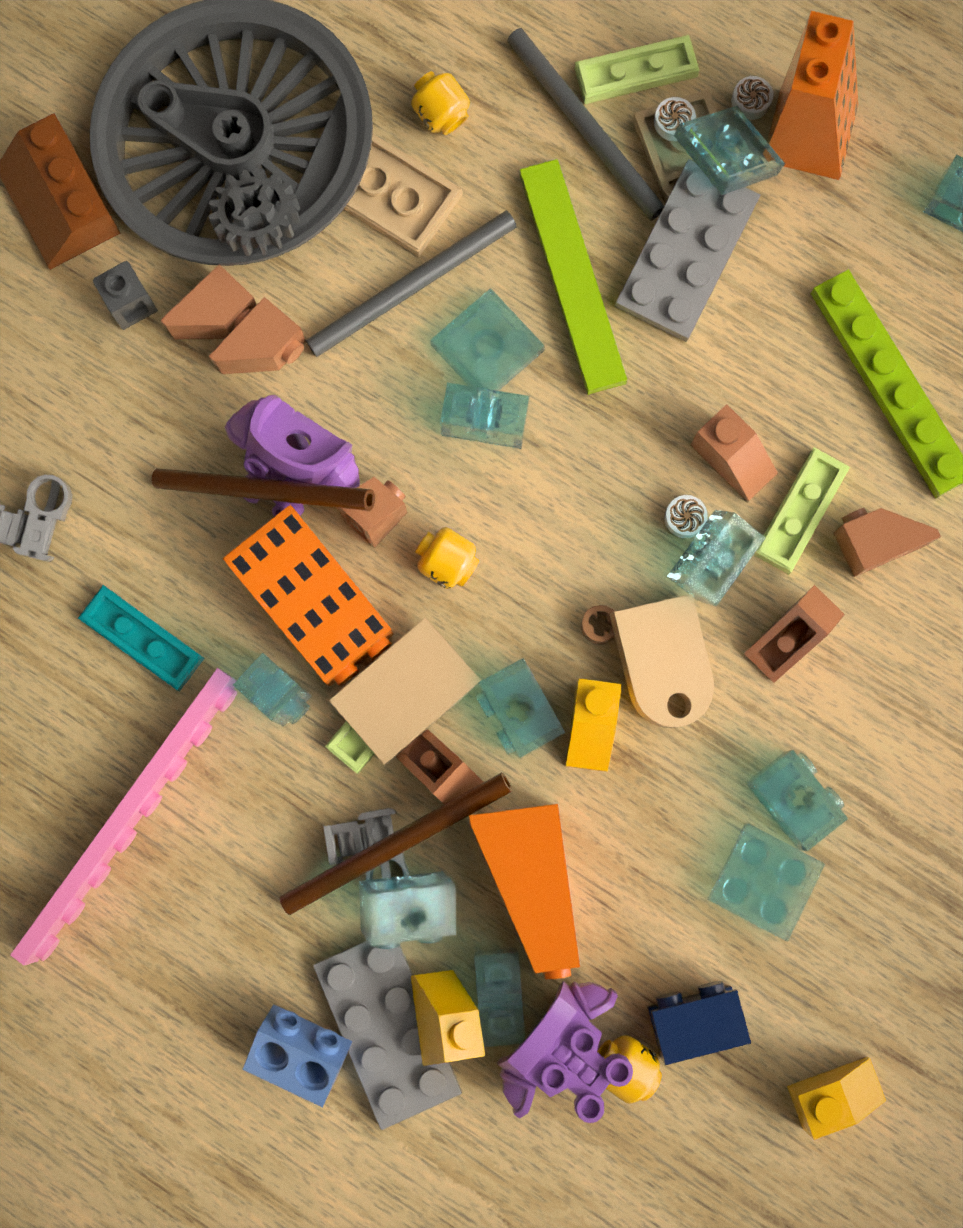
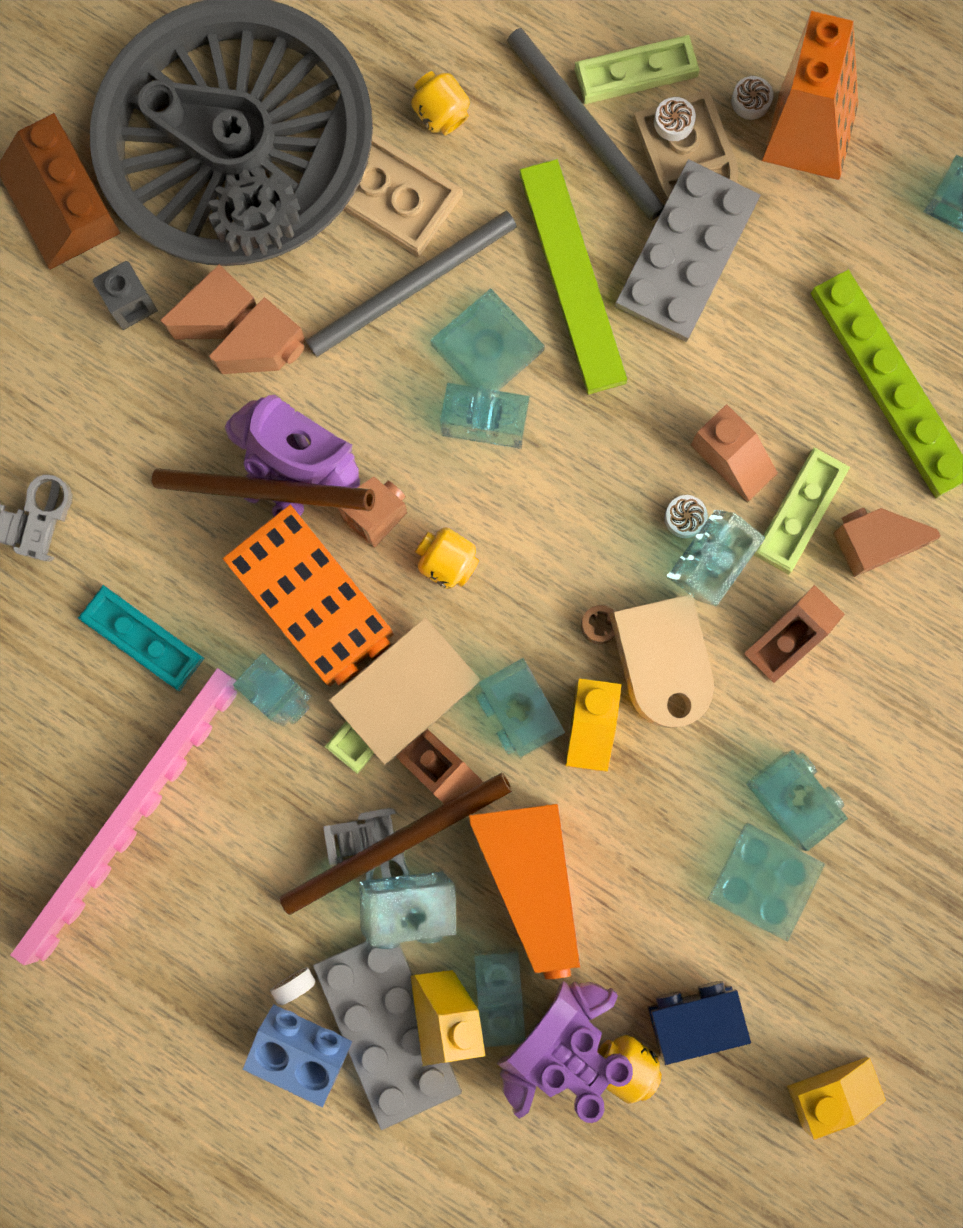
clear light blue plate [674,106,785,195] -> none
none -> white tile [270,967,315,1005]

